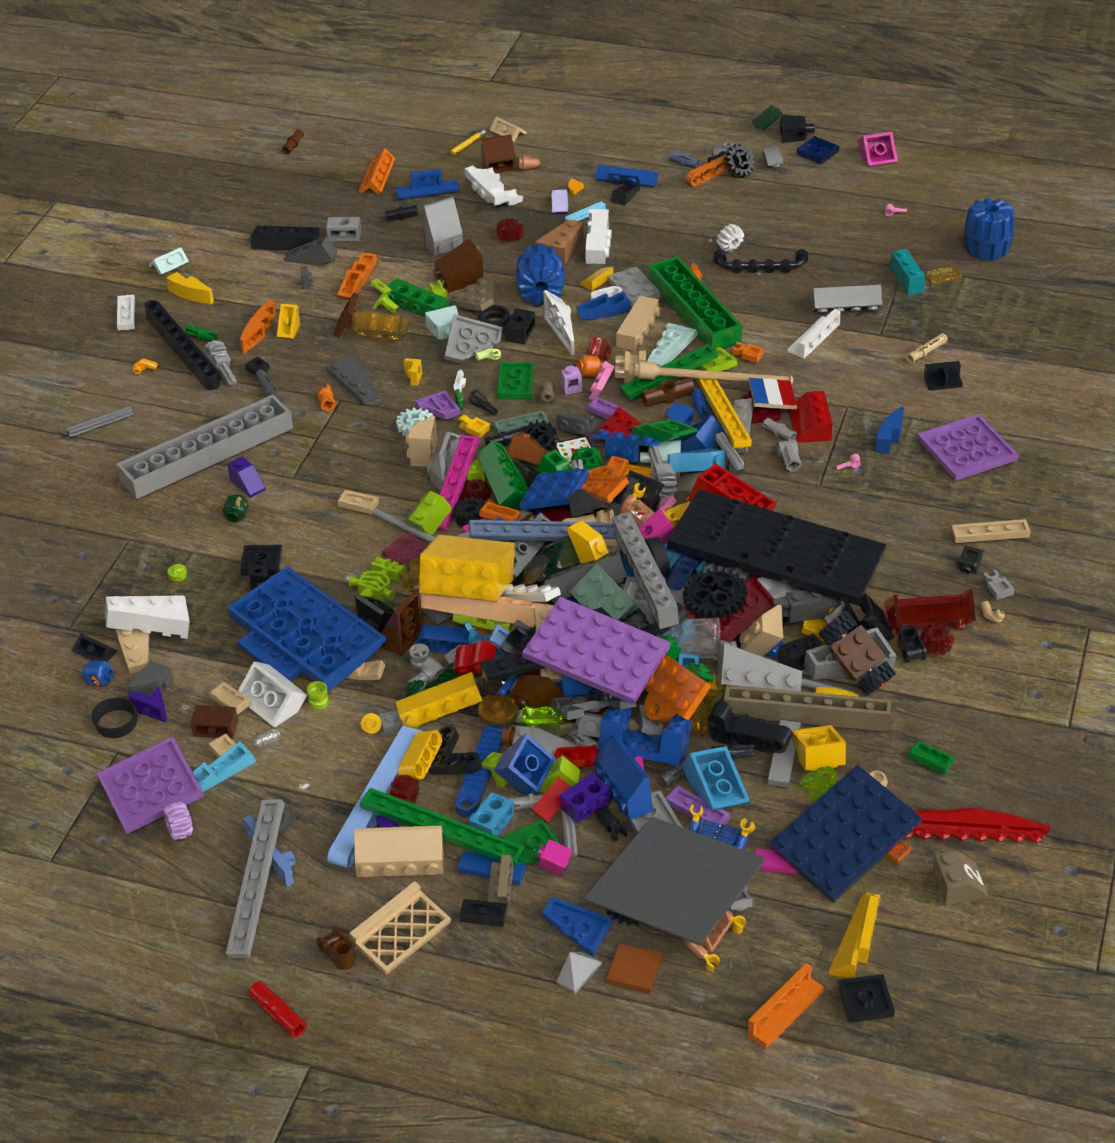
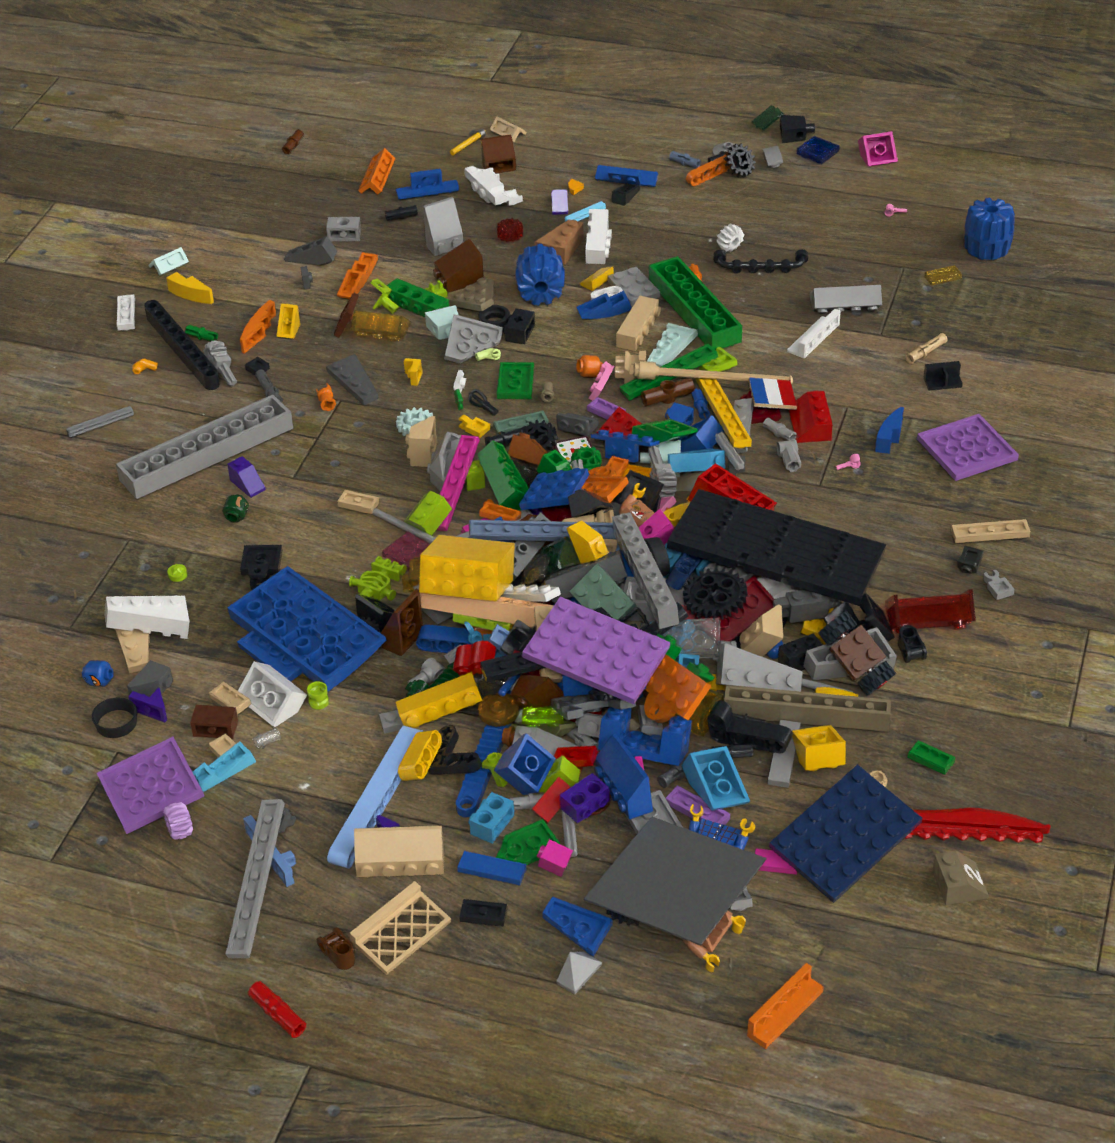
black slope [72,634,117,661] -> none
black slope [250,225,320,250] -> none
tan slope [347,660,385,680] -> none
yellow plate [359,713,382,734] -> none
green plate [360,788,525,867] -> none
clear red gear [389,774,420,804] -> none
light grey wheel [409,644,430,669] -> none
medium lavender wing [415,390,461,420] -> none
black tyre [453,496,486,528] -> none
clear red gear [460,479,491,501] -> none
dark tan bracket [488,855,514,906] -> none
nougat cone [517,155,540,171] -> none
white wedge [543,290,575,355] -> none
lavender brick [560,366,582,395] -> none
clear red piece [586,336,612,361] -> none
black bar [596,807,627,842] -> none
dark orange tile [606,944,663,994] -> none
orange plate [732,342,764,363] -> none
clear neon green plate [800,766,838,802] -> none
yellow wedge [828,892,880,978] -> none
black plate [838,974,895,1023] -> none
orange tile [885,841,911,864] -> none
teal brick [890,249,925,295] -> none
clear red gear [920,624,954,657] -> none
tan arm [980,601,1005,623] -> none

